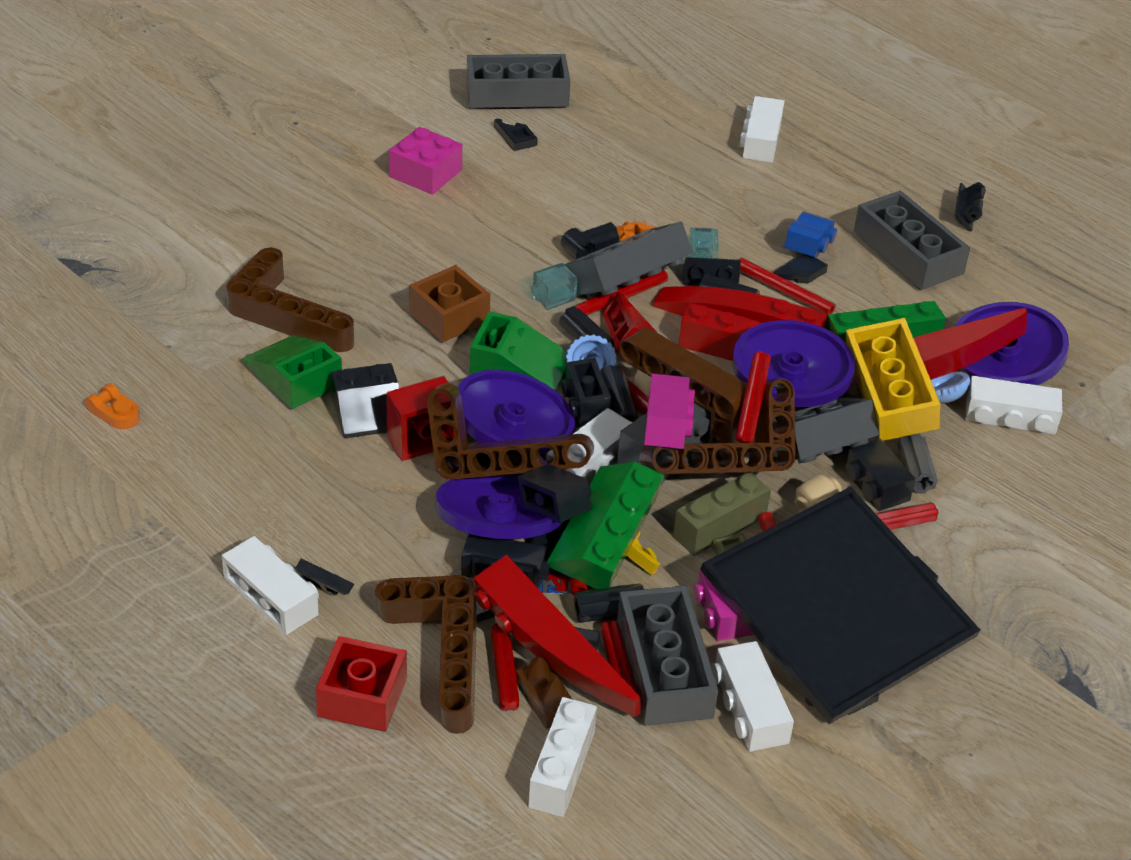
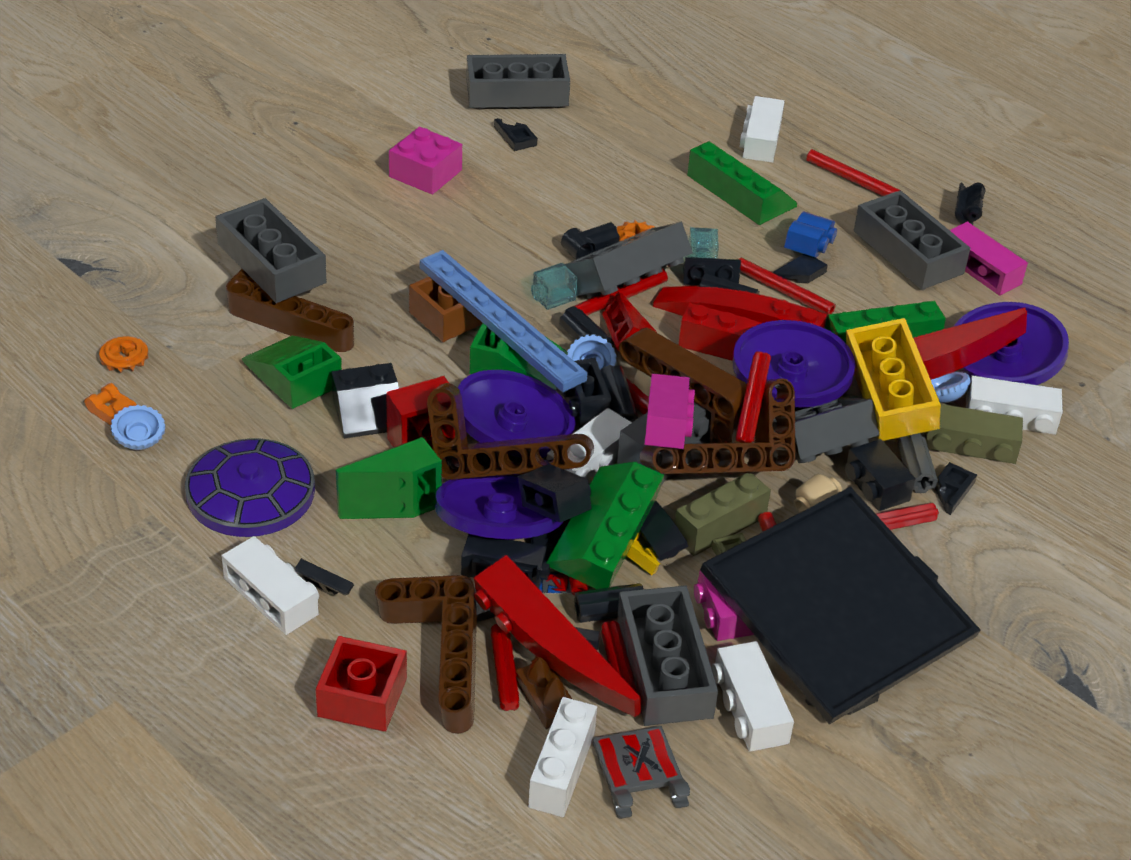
none -> orange gear [99,336,149,373]
none -> light blue hat [111,405,165,450]
none -> dark purple dish [185,438,315,537]
none -> dark grey brick [215,198,327,303]
none -> green slope [336,437,442,519]
none -> medium blue tile [420,250,587,392]
none -> dark grey flag [592,726,690,819]
none -> black slope [640,501,689,561]
none -> green slope [687,141,797,225]
none -> red piece [806,149,900,196]
none -> olive brick [925,404,1023,464]
none -> black tile [935,462,977,515]
none -> dark pink brick [950,222,1028,296]

